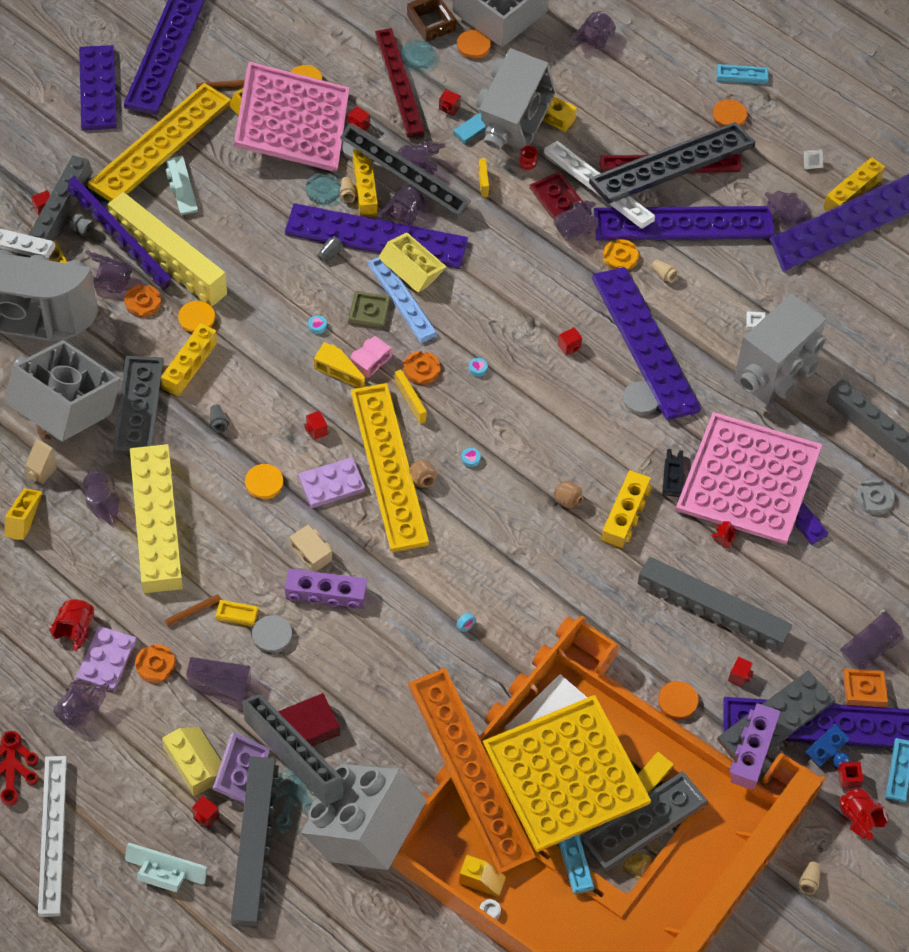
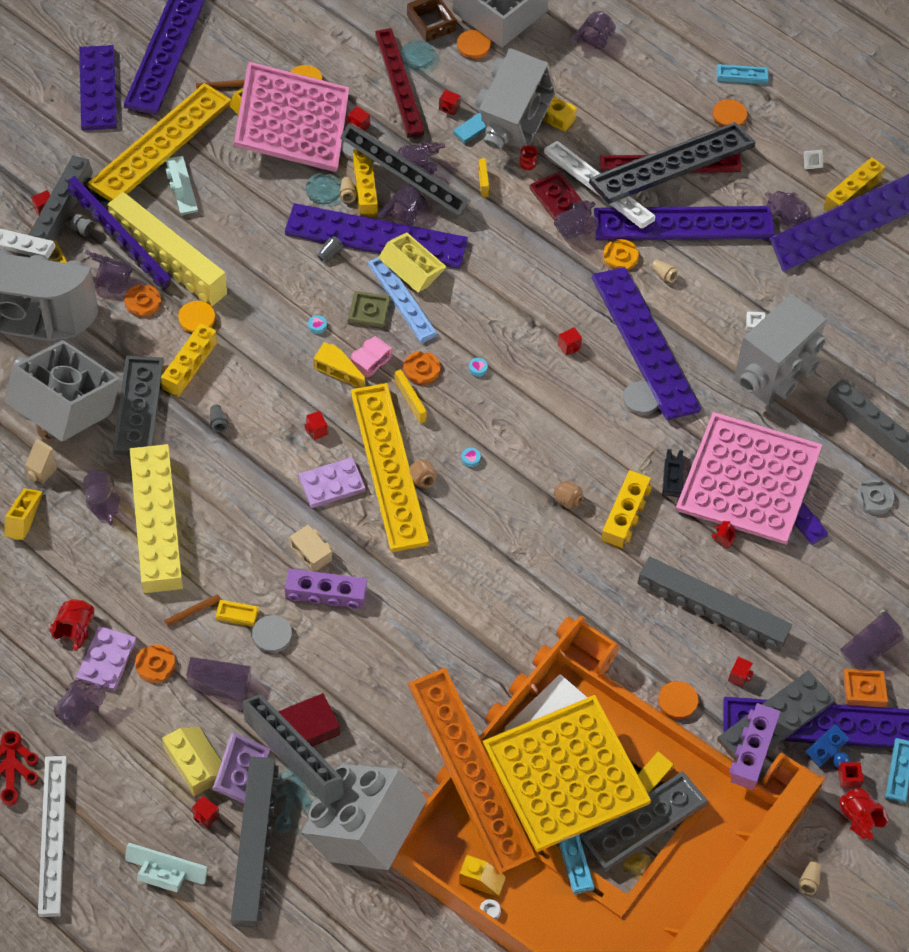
light orange tile [245,464,283,500] -> none
medium azure tile [456,613,476,632] -> none

